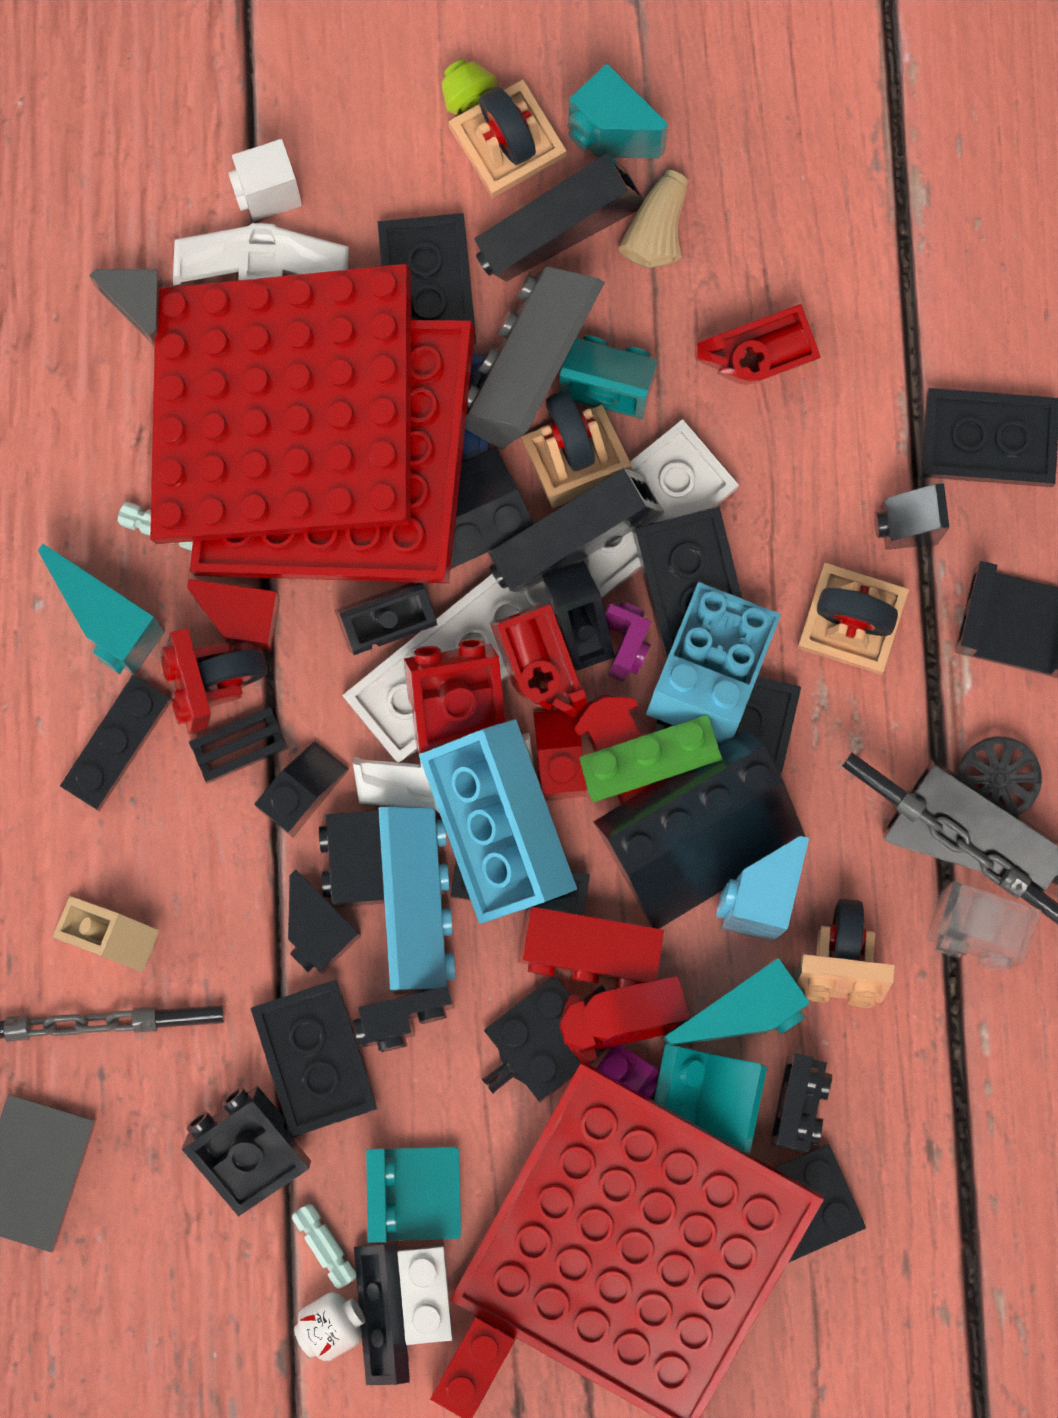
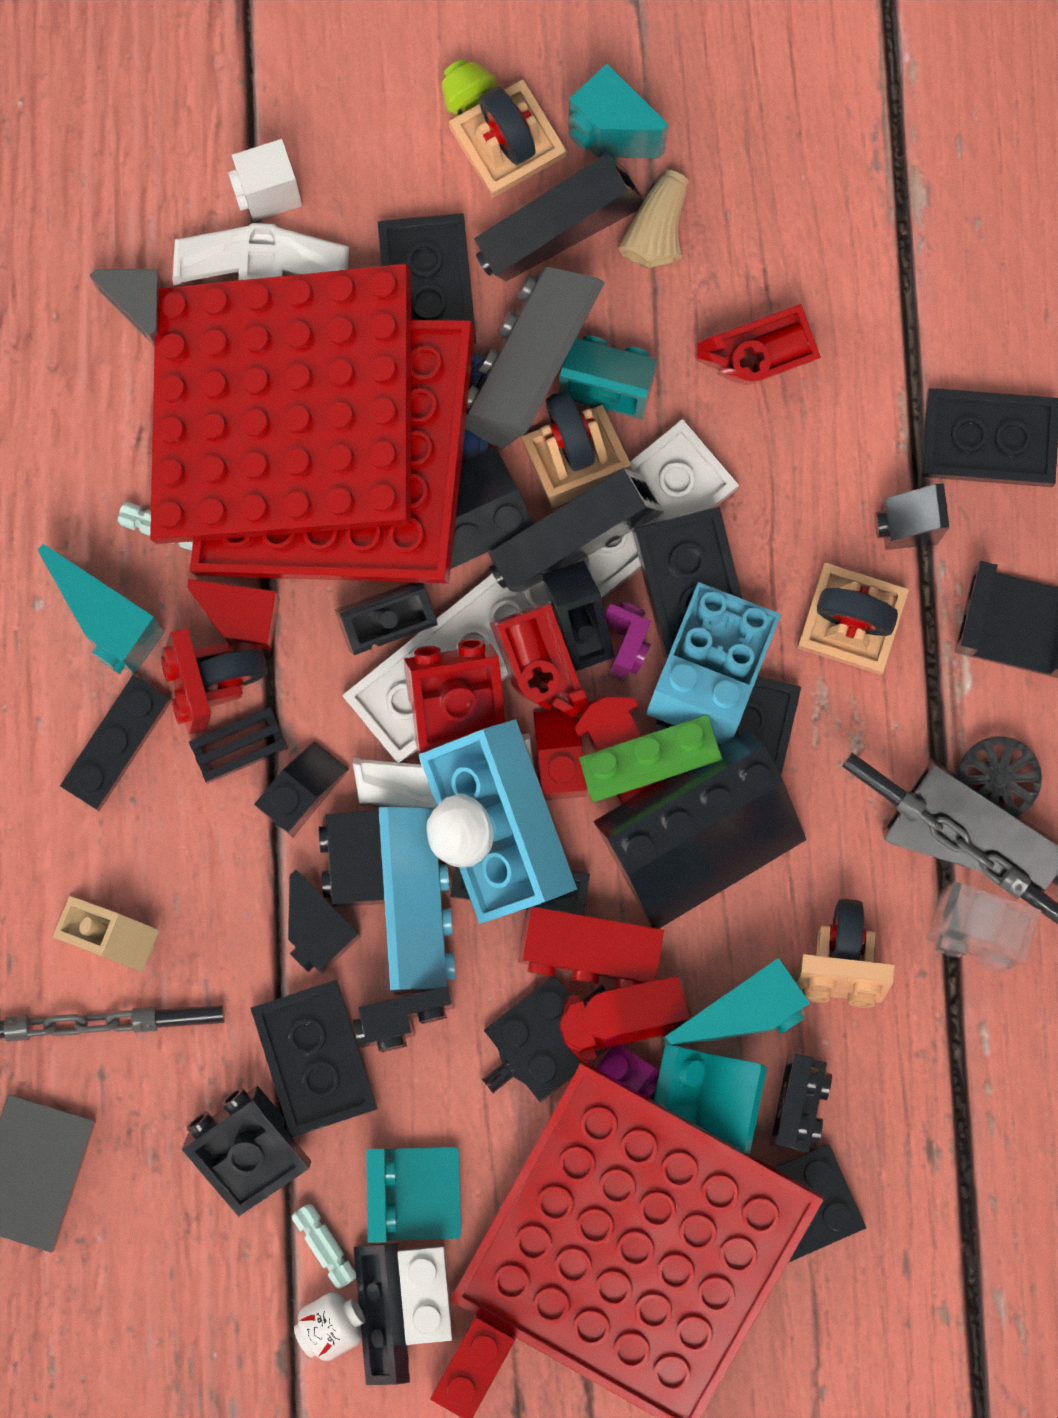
medium azure slope [715,836,809,942] -> none
none -> white piece [426,794,494,868]

